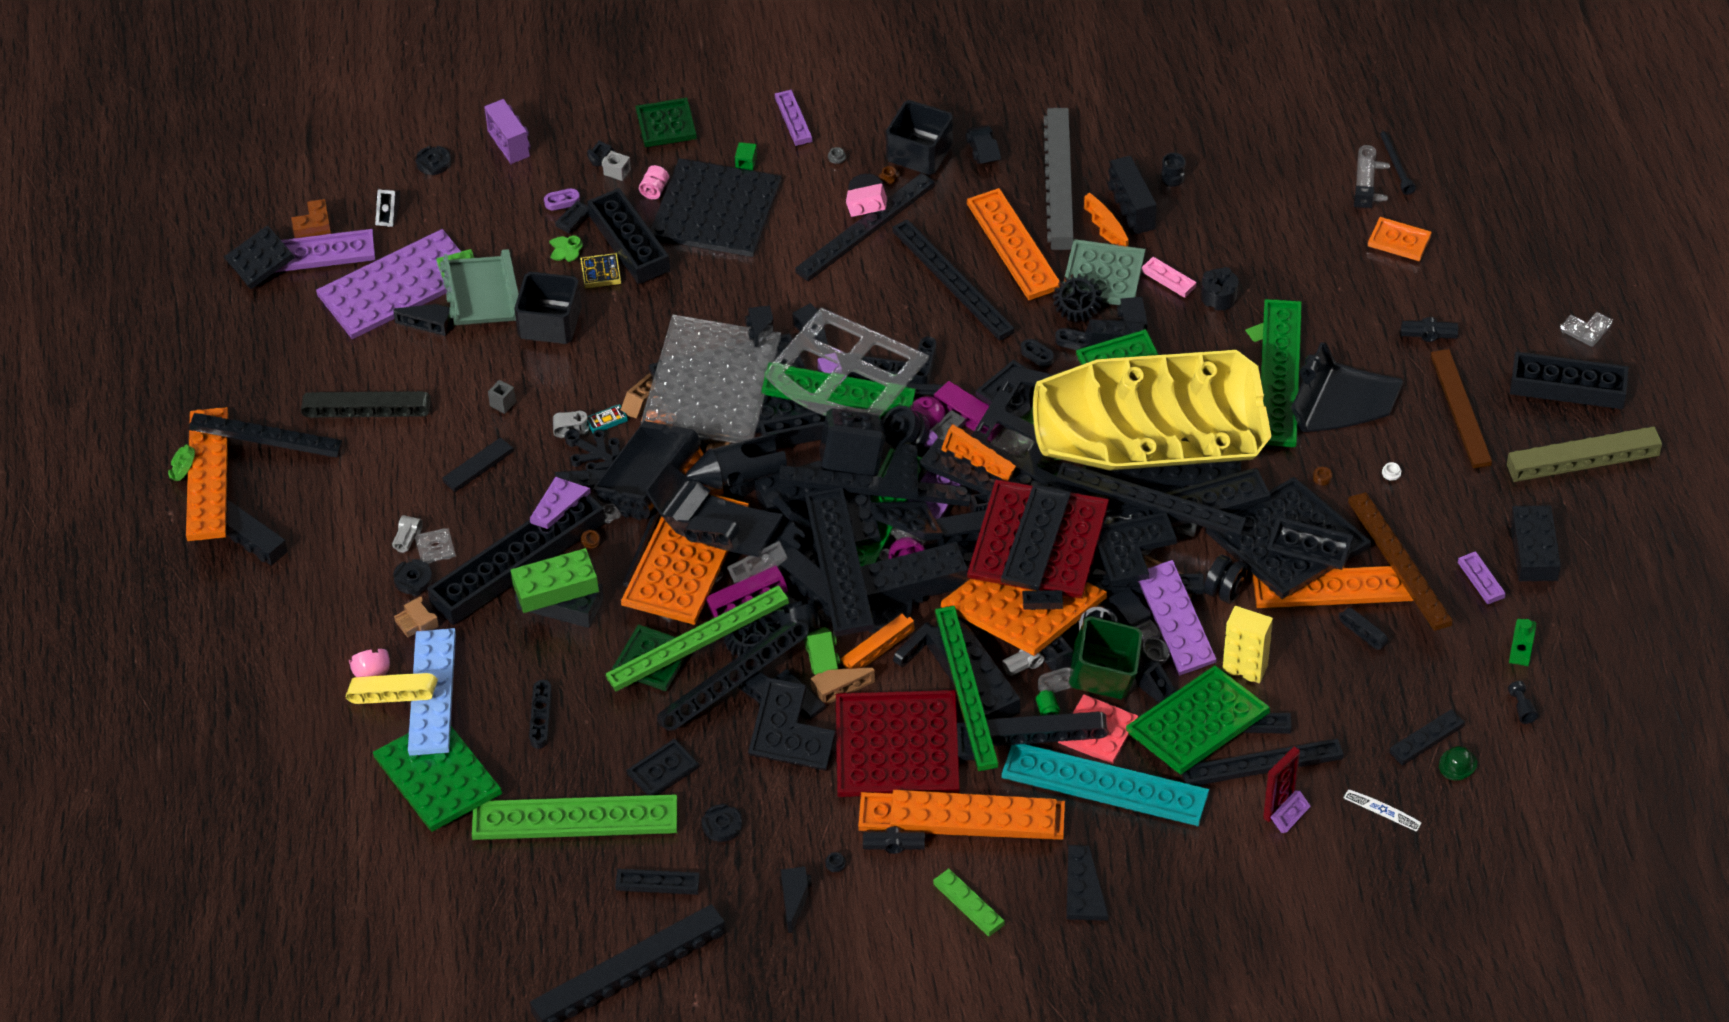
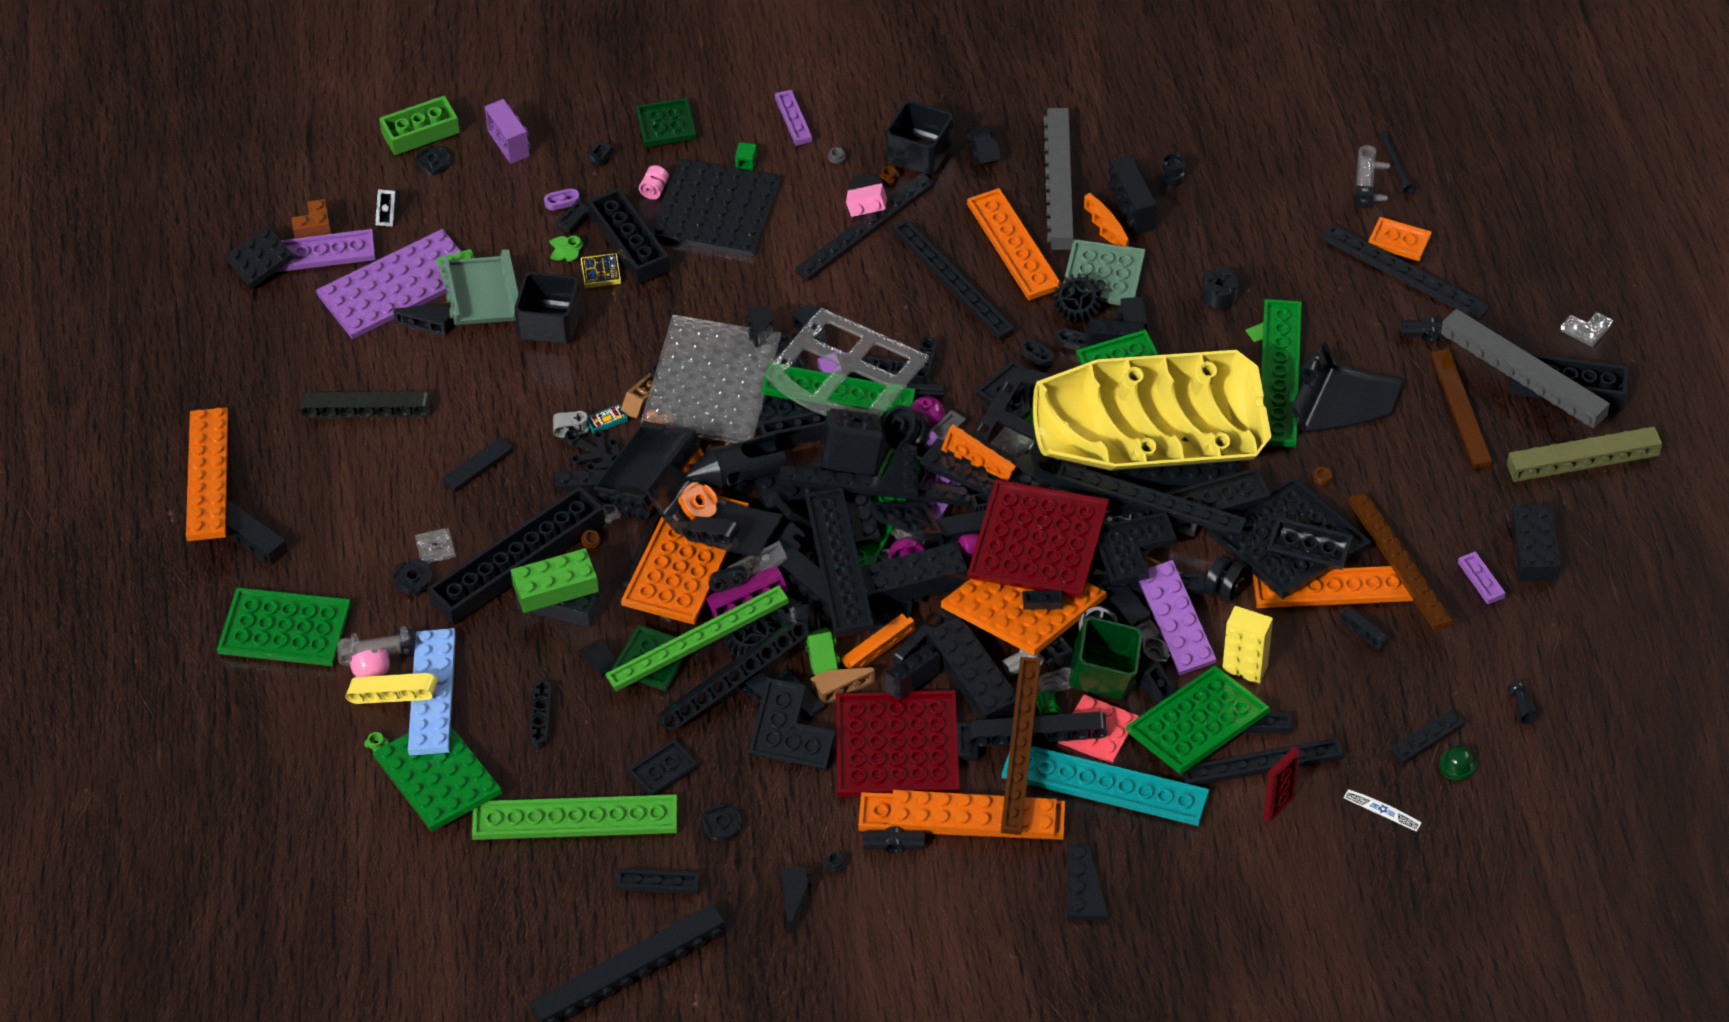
bright green tile [168,445,195,481] -> none
black plate [189,413,342,458] -> none
light grey piece [392,515,423,553] -> none
medium nougat piece [394,596,439,638] -> none
dark grey brick [488,380,516,414] -> none
medium lavender wing [530,477,590,529] -> none
light grey brick [602,151,631,181] -> none
bright green plate [933,869,1004,937] -> none
magenta brick [934,381,1007,442] -> none
green plate [935,606,998,771] -> none
black plate [1001,484,1071,591] -> none
bright pink plate [1142,257,1196,298] -> none
medium lavender plate [1271,791,1311,833] -> none
white plate [1382,462,1401,480] -> none
green torso [1509,619,1536,666] -> none
none -> green plate [217,588,351,666]
none -> clear piece [337,626,415,666]
none -> bright green plate [364,732,388,752]
none -> bright green brick [379,95,460,155]
none -> black slope [578,641,616,677]
none -> orange plate [678,482,717,520]
none -> black plate [709,566,747,592]
none -> black brick [885,646,940,700]
none -> magenta head [957,533,979,560]
none -> reddish brown plate [1001,657,1041,835]
none -> black plate [1322,224,1488,320]
none -> dark grey brick [1441,309,1610,429]

